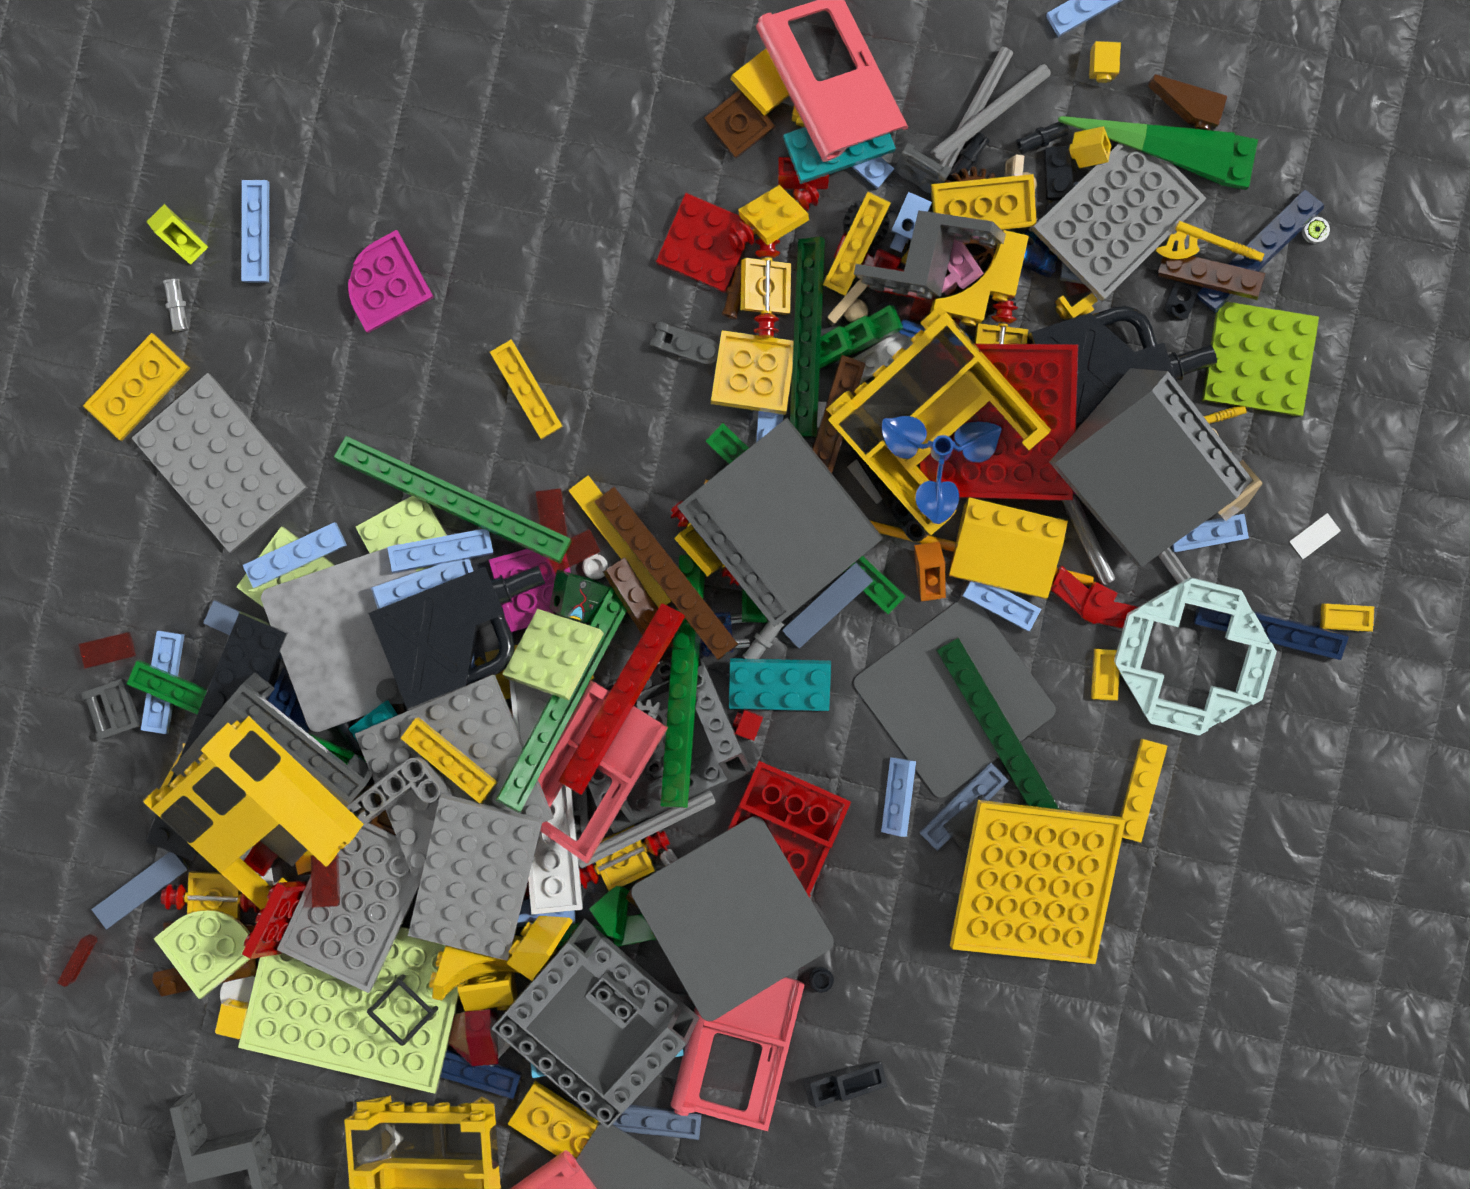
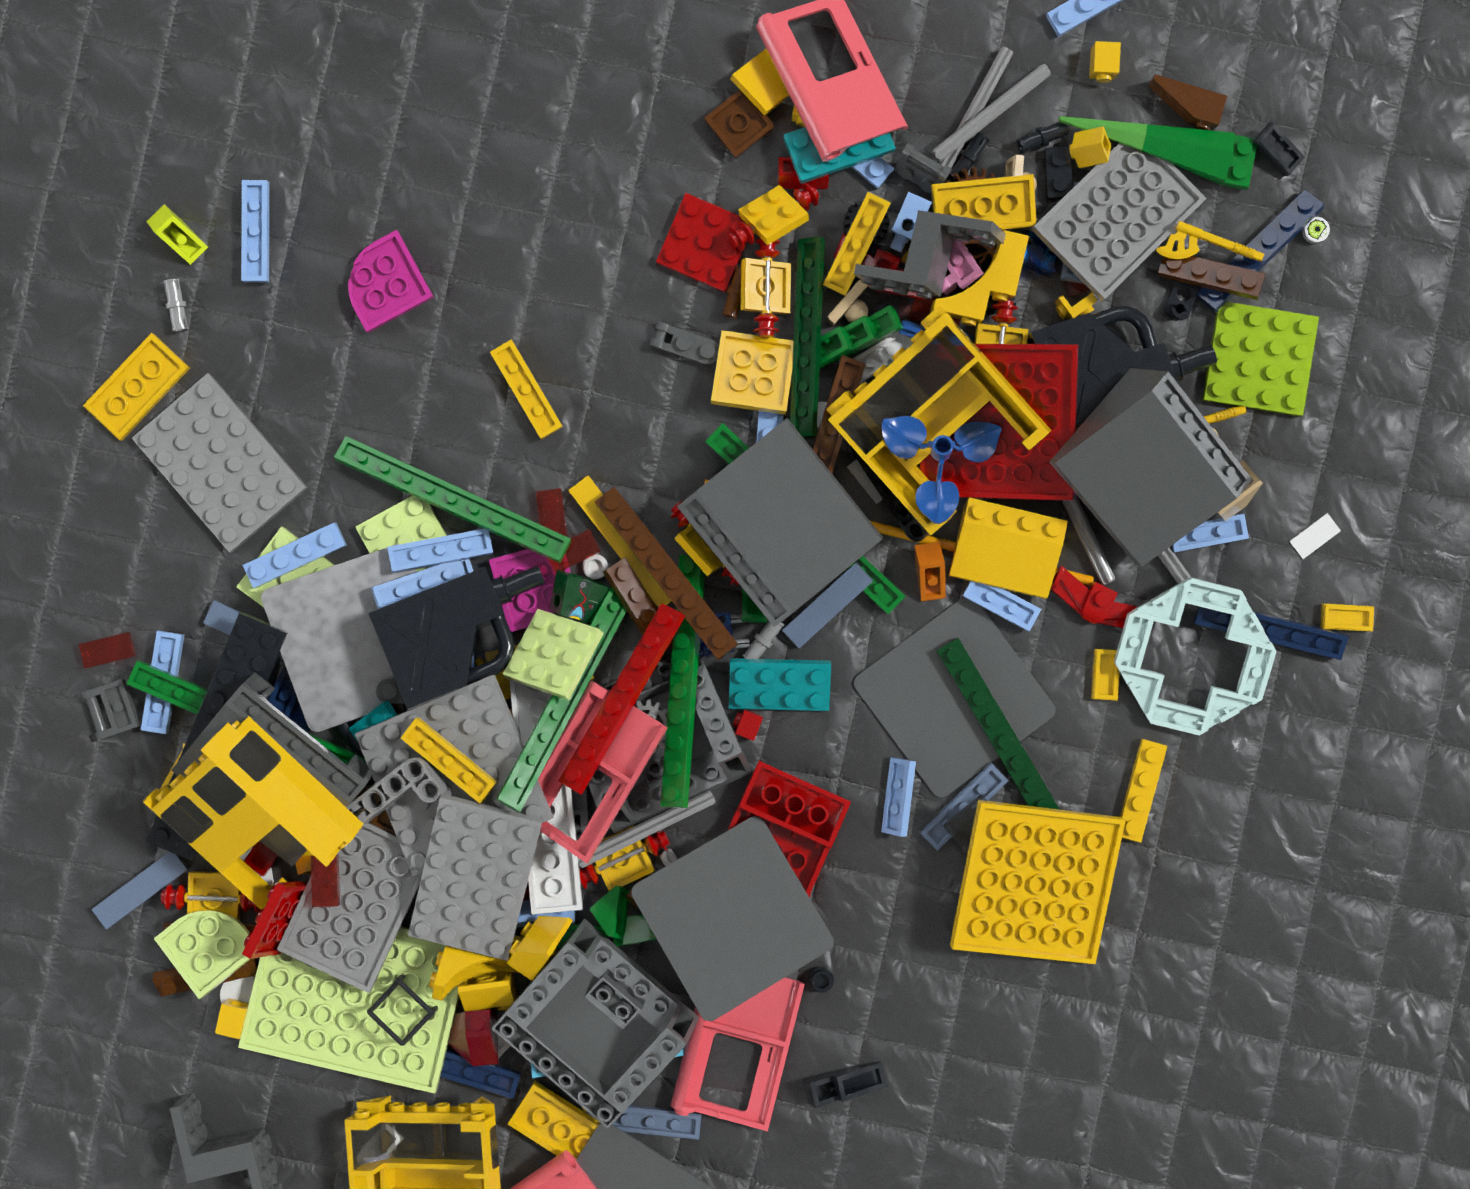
clear red tile [57,934,97,987] -> none
none -> black plate [1252,122,1305,176]

